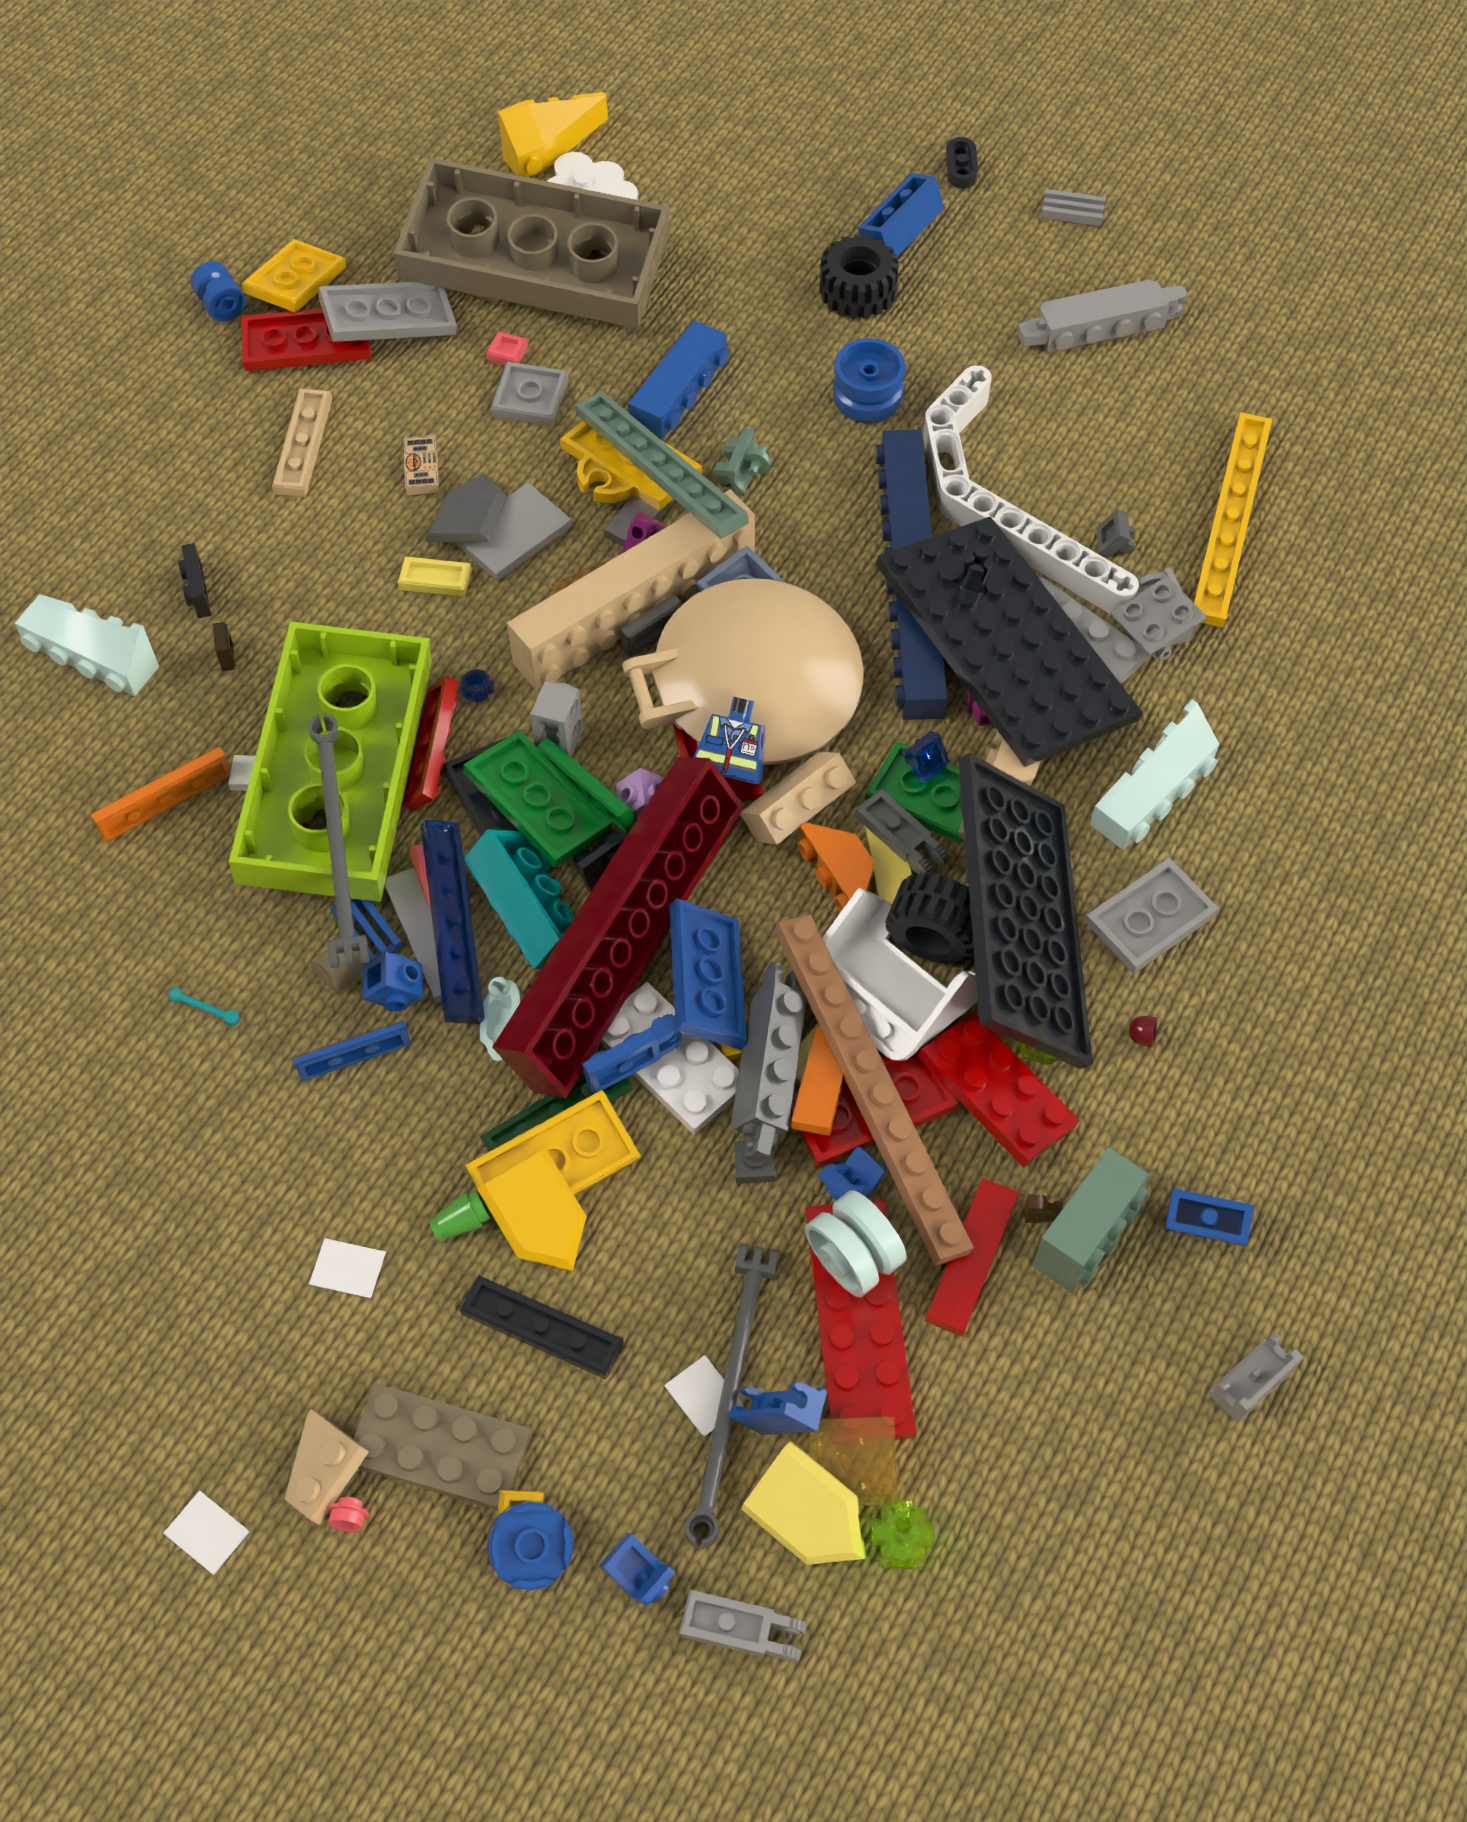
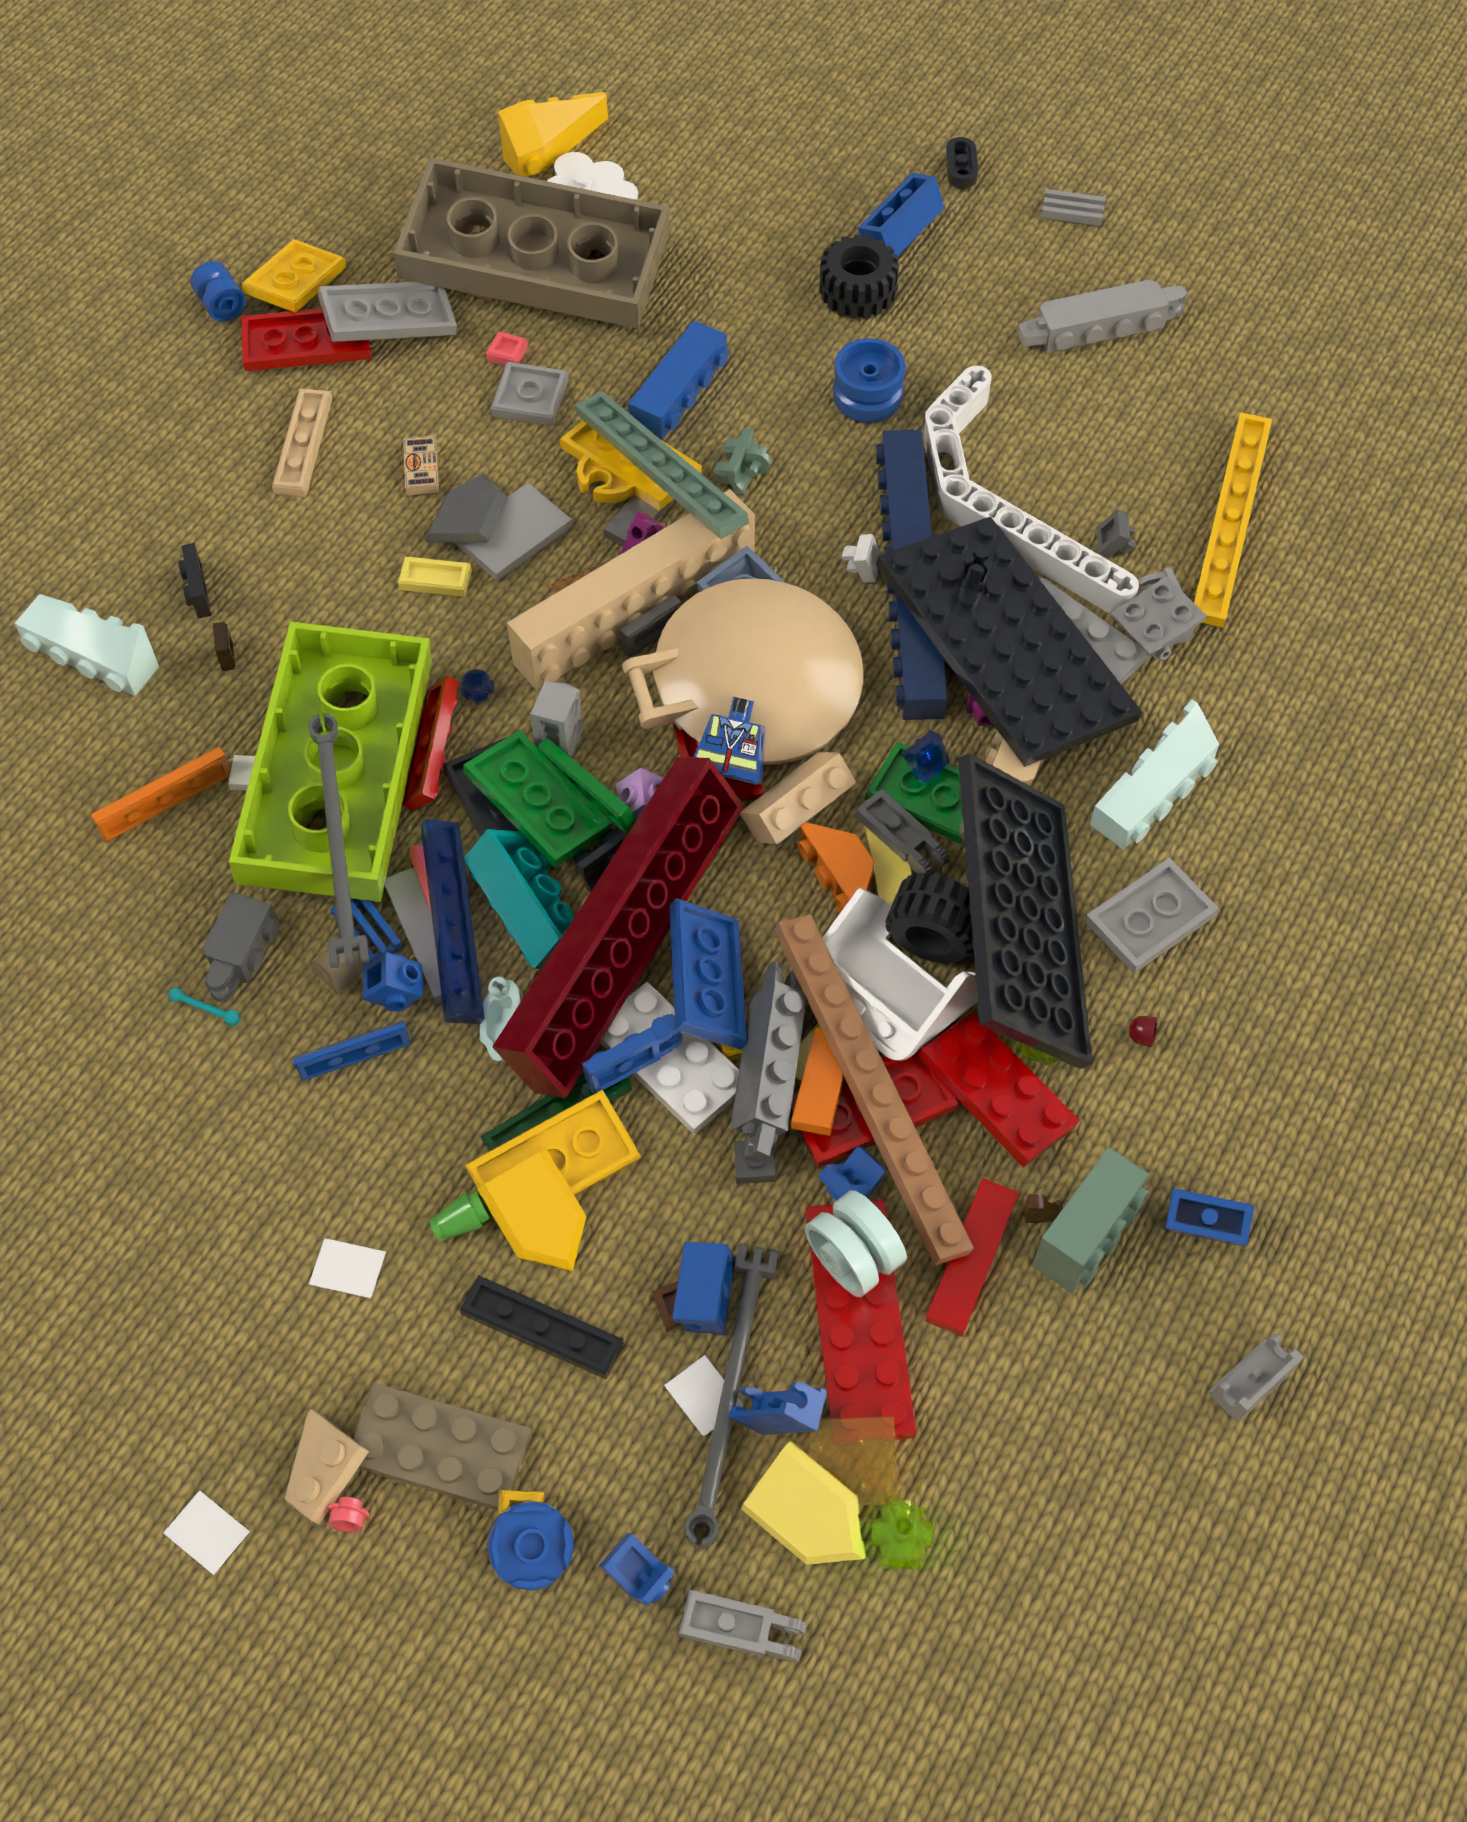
none -> dark grey hinge [203,892,279,1003]
none -> reddish brown tile [651,1281,680,1332]
none -> blue hinge [672,1242,735,1335]
none -> white tile [841,534,881,583]

